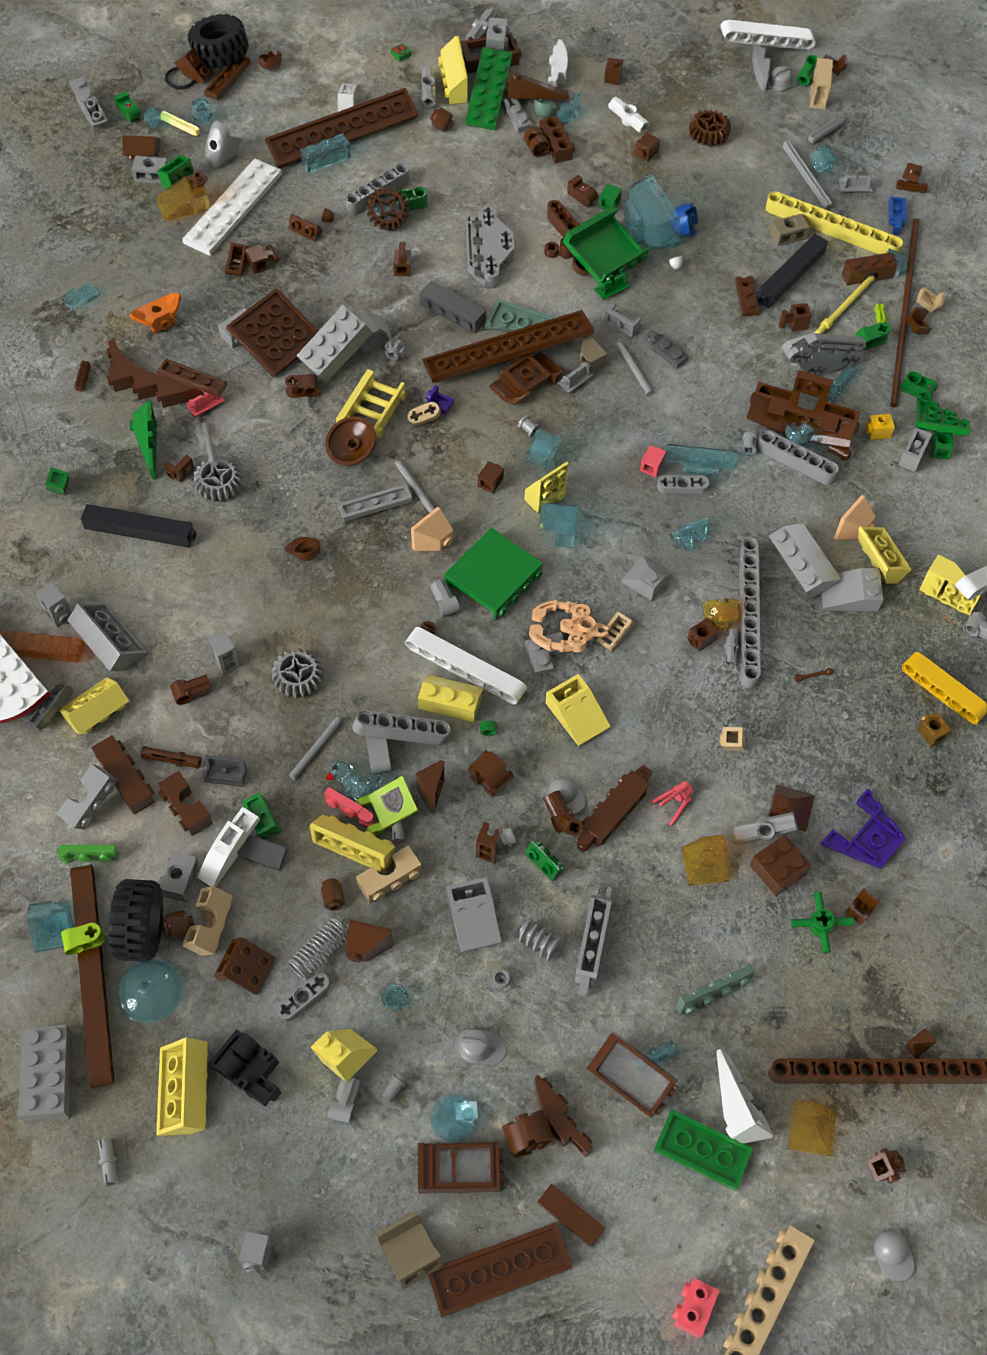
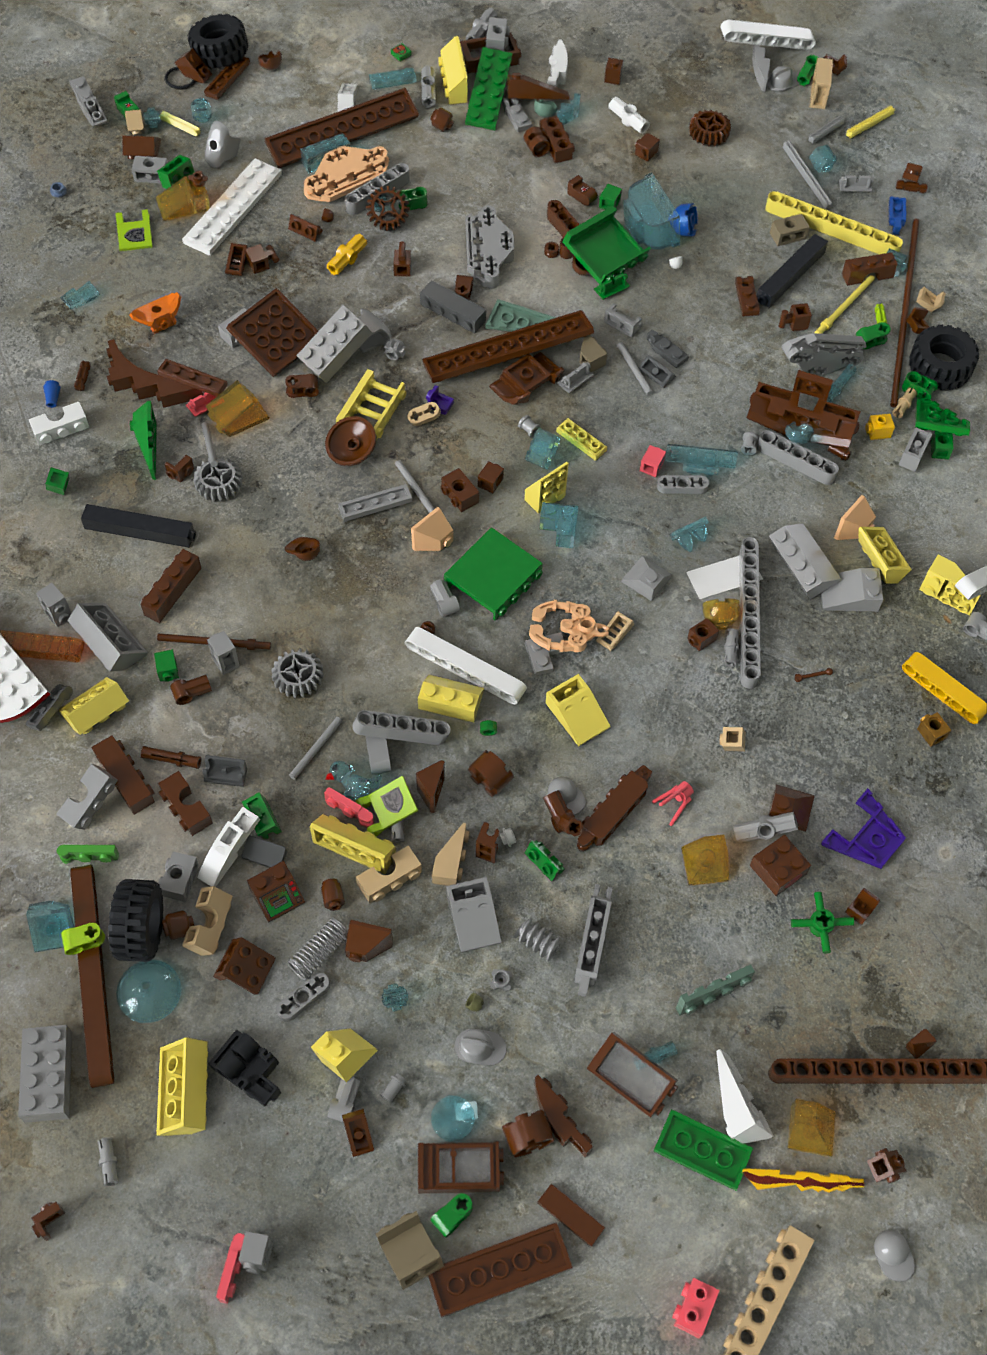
none -> white arch [28,402,90,446]
none -> reddish brown bracket [31,1202,65,1241]
none -> blue cone [43,380,61,408]
none -> sand blue plate [50,182,67,197]
none -> lime flag [115,209,153,251]
none -> tan brick [125,110,145,135]
none -> reddish brown brick [140,549,202,623]
none -> green brick [154,649,179,682]
none -> reddish brown bar [157,633,271,650]
none -> clear yellow slope [206,380,270,437]
none -> coral hinge [216,1233,244,1304]
none -> reddish brown slope [247,861,305,923]
none -> light nougat connector [304,146,389,202]
none -> yellow piece [327,234,367,275]
none -> reddish brown slope [342,1109,374,1157]
none -> clear light blue plate [369,68,417,90]
none -> green piece [430,1193,473,1238]
none -> tan slope [432,823,470,886]
none -> reddish brown brick [440,468,479,512]
none -> reddish brown piece [455,275,474,300]
none -> olive hinge [465,992,484,1012]
none -> light yellow tile [556,418,607,461]
none -> dark grey slope [638,355,676,388]
none -> white sticker [686,556,763,599]
none -> yellow sword [742,1168,864,1192]
none -> light yellow axle [846,106,895,138]
none -> tan pin [892,388,917,418]
none -> black tyre [909,325,979,391]

